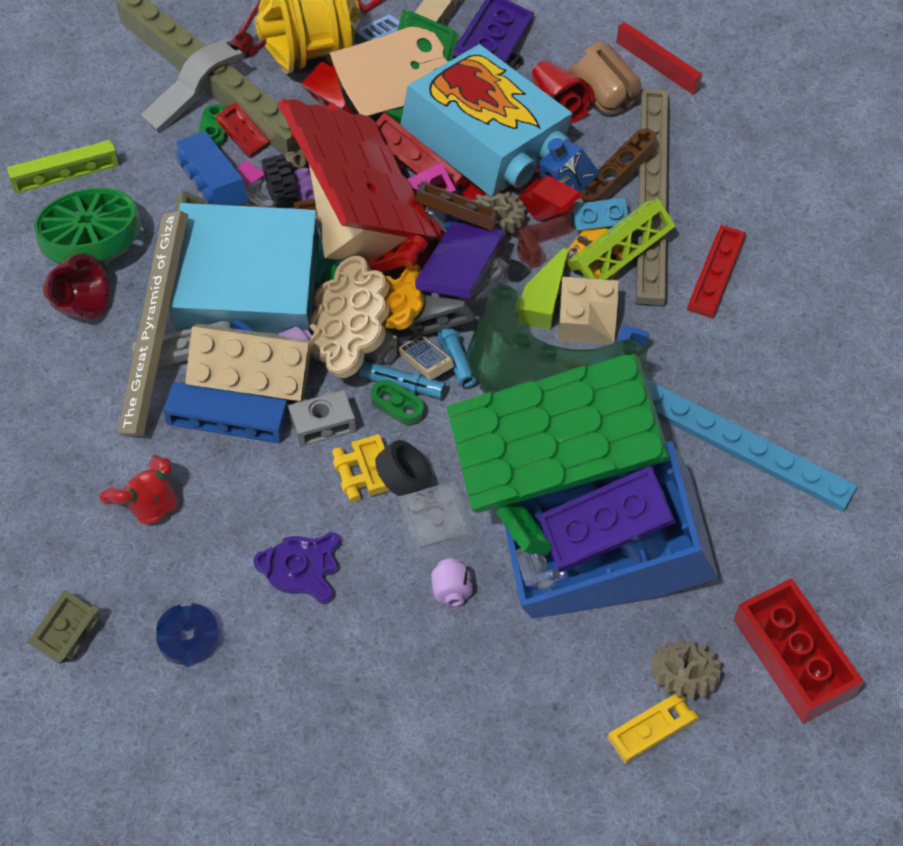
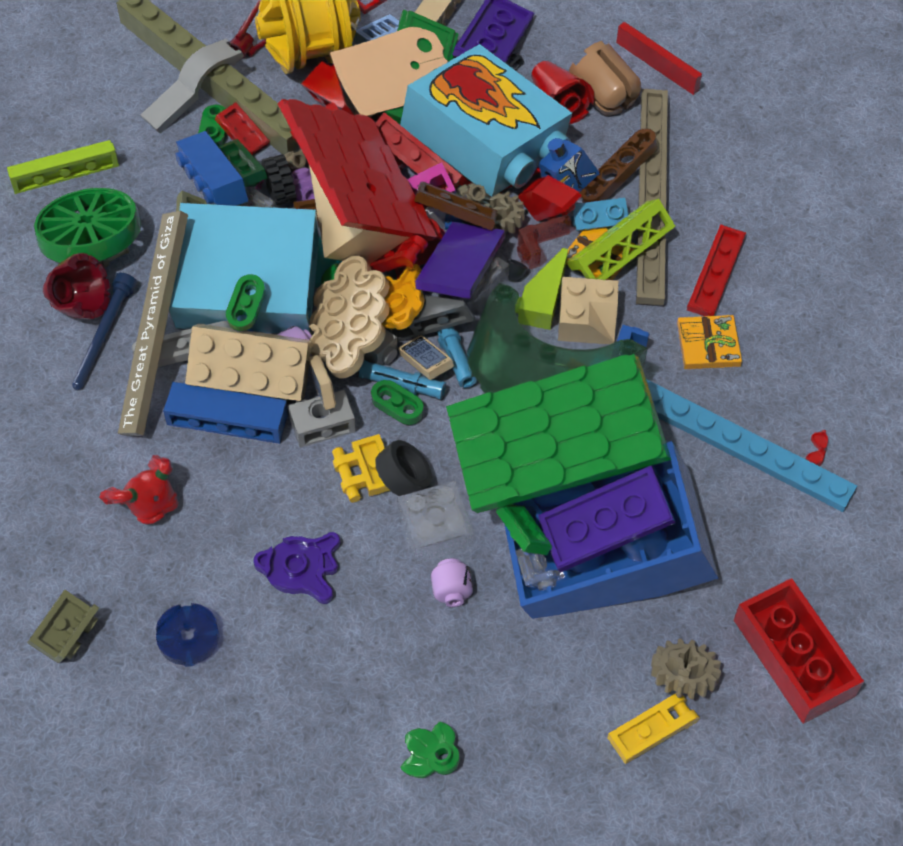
none -> dark blue piece [72,272,137,390]
none -> dark green plate [218,139,267,187]
none -> green plate [226,274,266,331]
none -> tan tile [308,355,336,410]
none -> green plate [400,722,460,778]
none -> dark tan bar [455,183,486,203]
none -> light orange tile [677,315,742,369]
none -> red piece [805,430,829,466]

